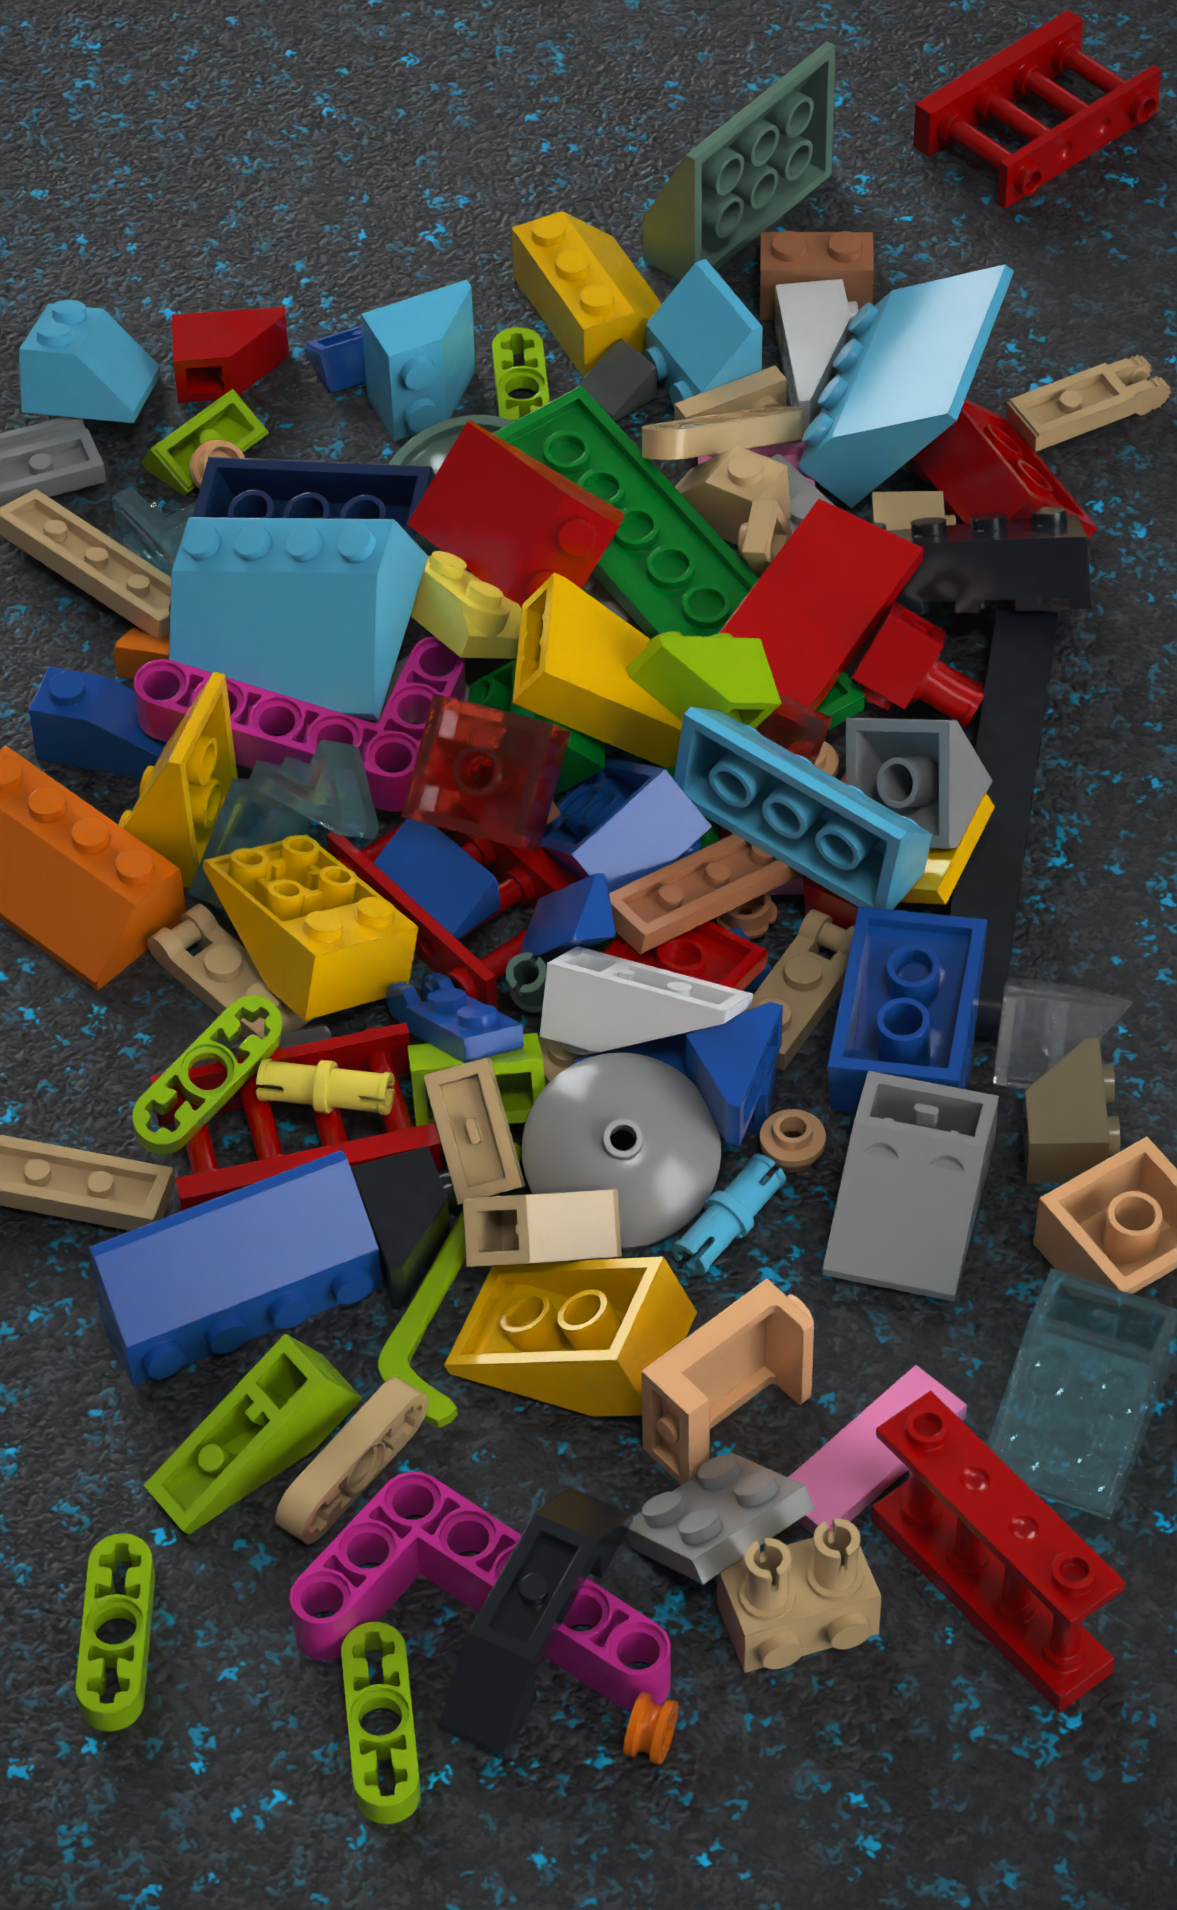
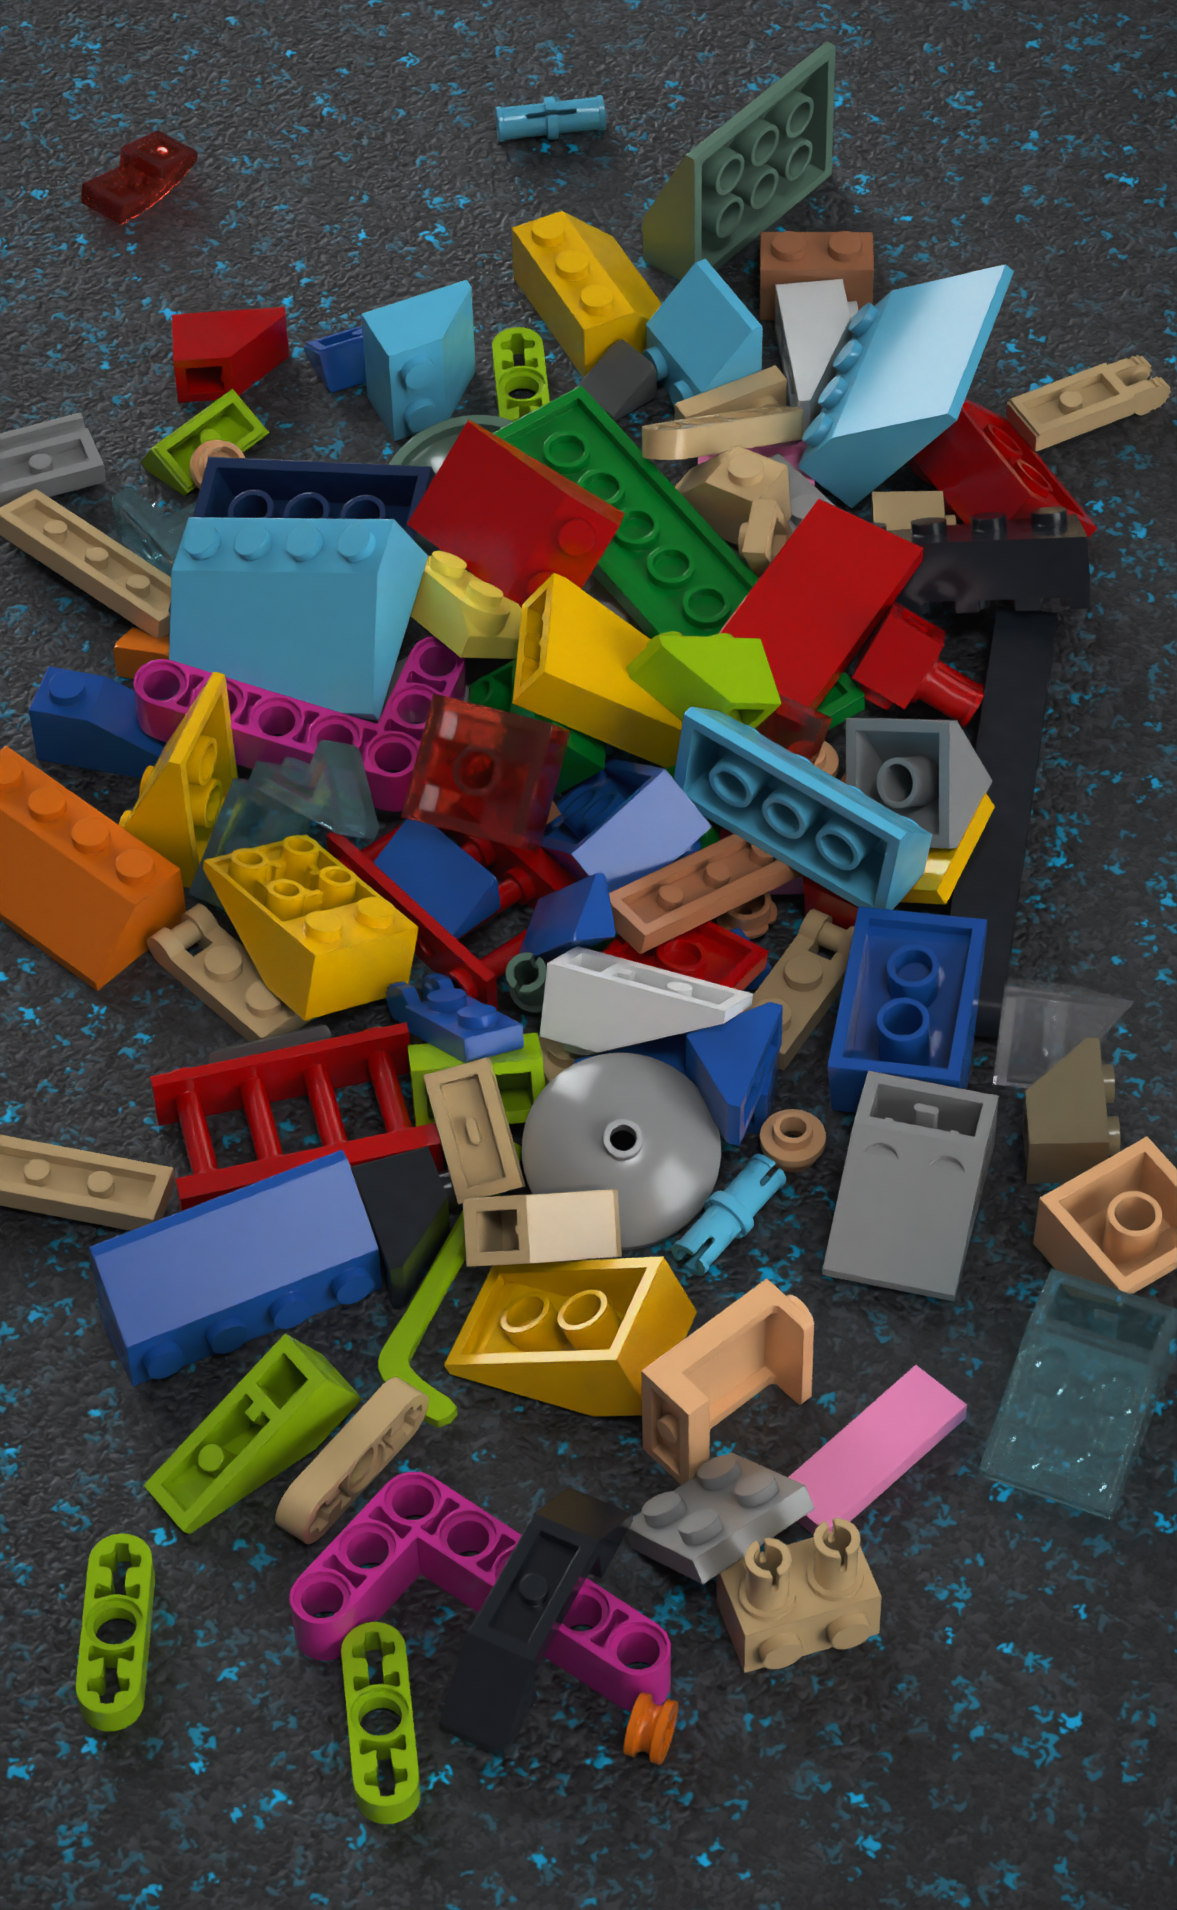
medium azure slope [19,300,160,423] -> none
lime beam [133,995,282,1154] -> none
light yellow pin [256,1058,395,1115] -> none
red fence [871,1390,1126,1713] -> none
red fence [913,10,1161,209] -> none
none -> clear red slope [81,130,198,225]
none -> medium azure pin [495,95,606,142]

